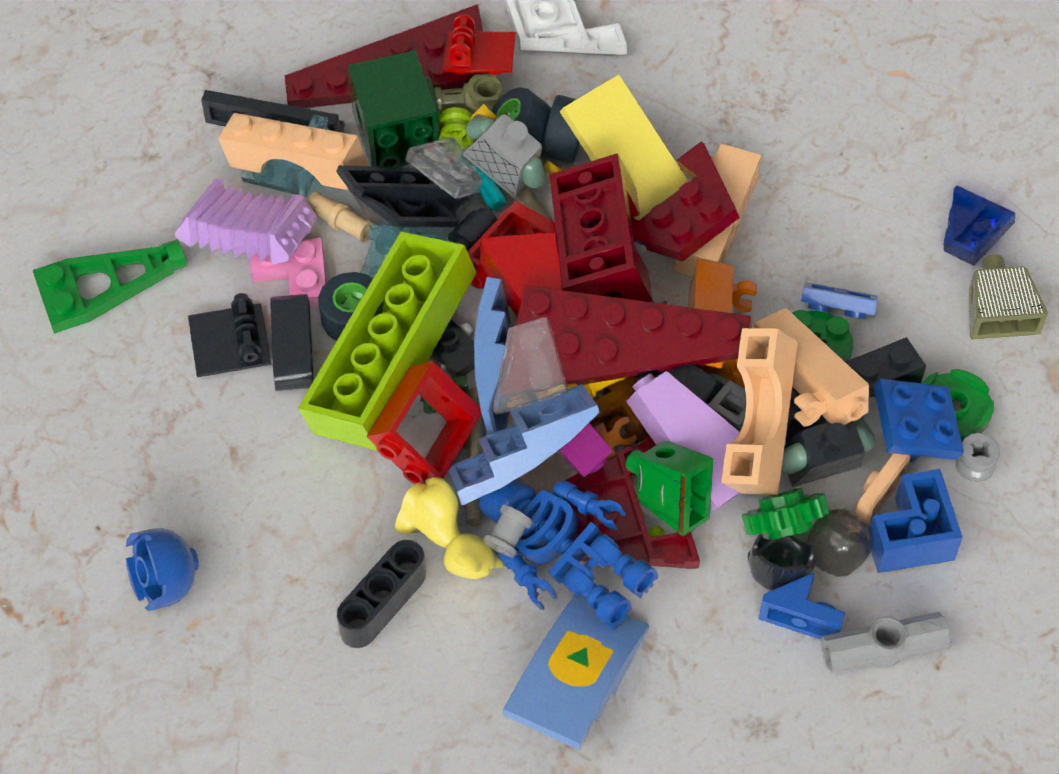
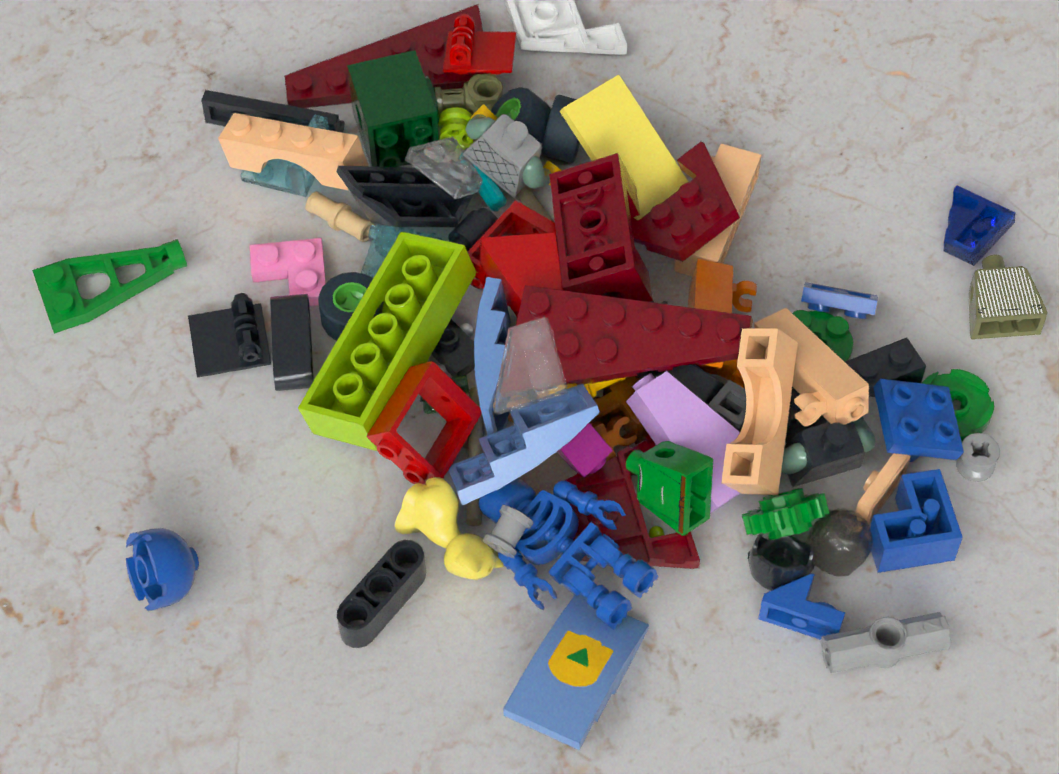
lavender piece [175,178,317,264] -> none

